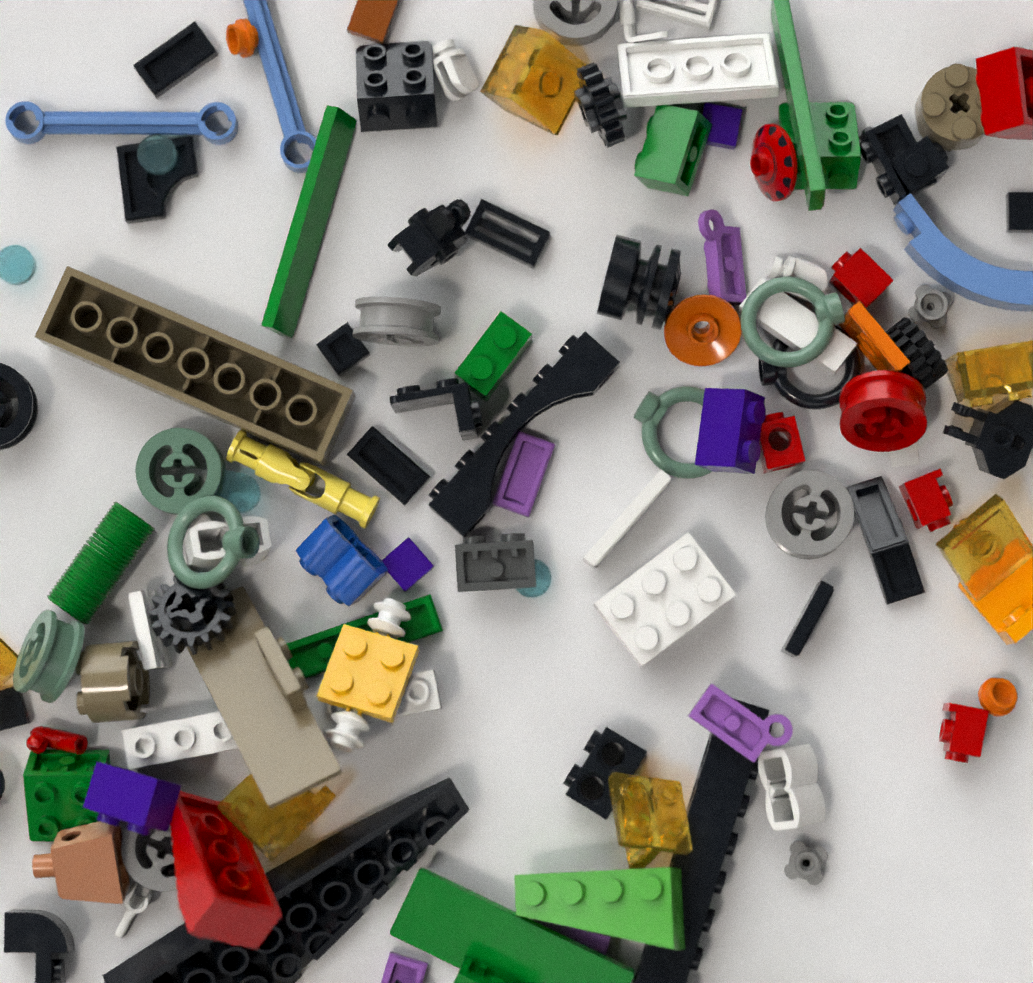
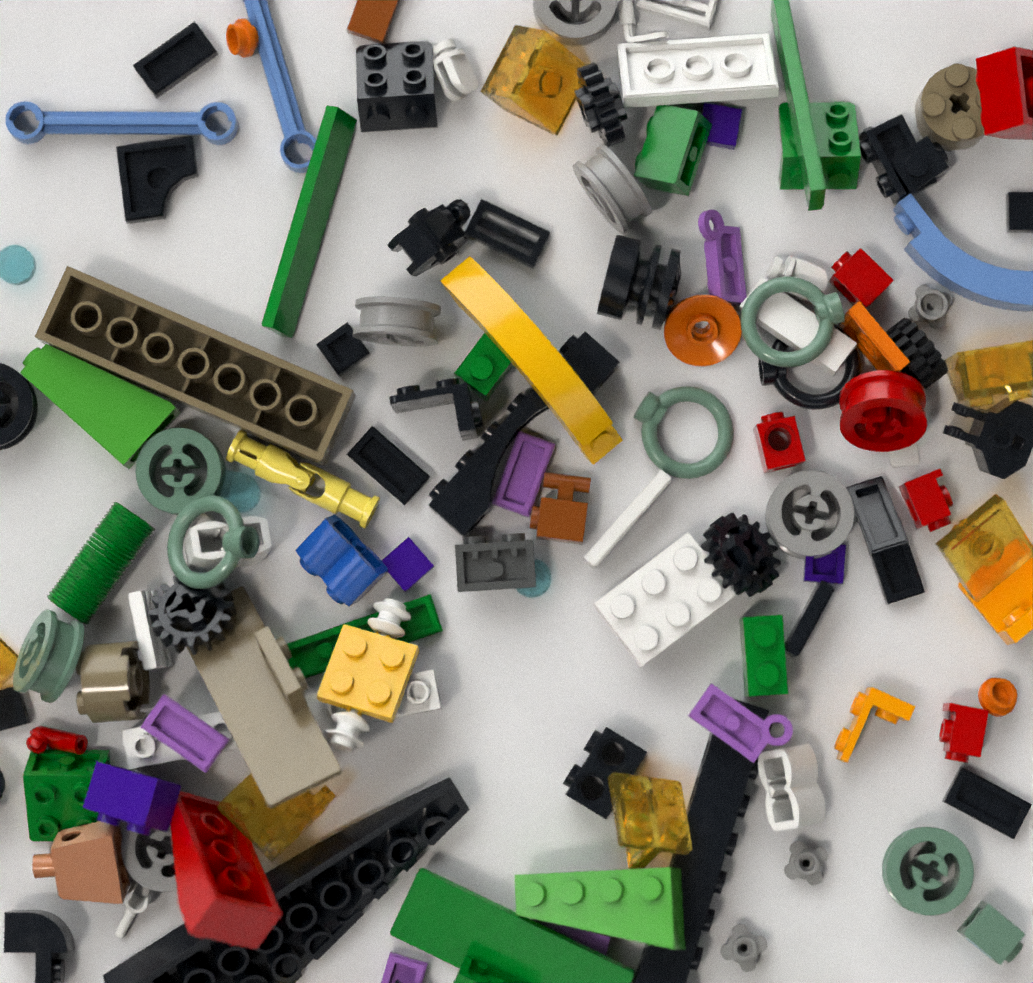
clear light blue tile [137,134,178,175] -> none
dark purple brick [695,388,766,474] -> none
red dish [750,123,797,201] -> none
none -> bright green slope [20,344,181,469]
none -> medium lavender tile [141,694,230,773]
none -> yellow arch [440,256,623,465]
none -> dark orange brick [530,472,591,545]
none -> light grey wheel [573,144,652,234]
none -> black gear [701,512,781,597]
none -> light grey plate [721,924,768,972]
none -> green brick [739,615,788,697]
none -> dark purple tile [803,545,846,585]
none -> light orange bracket [834,687,916,763]
none -> sand green wheel [882,827,974,916]
none -> black tile [942,767,1032,839]
none -> sand green brick [957,901,1026,965]

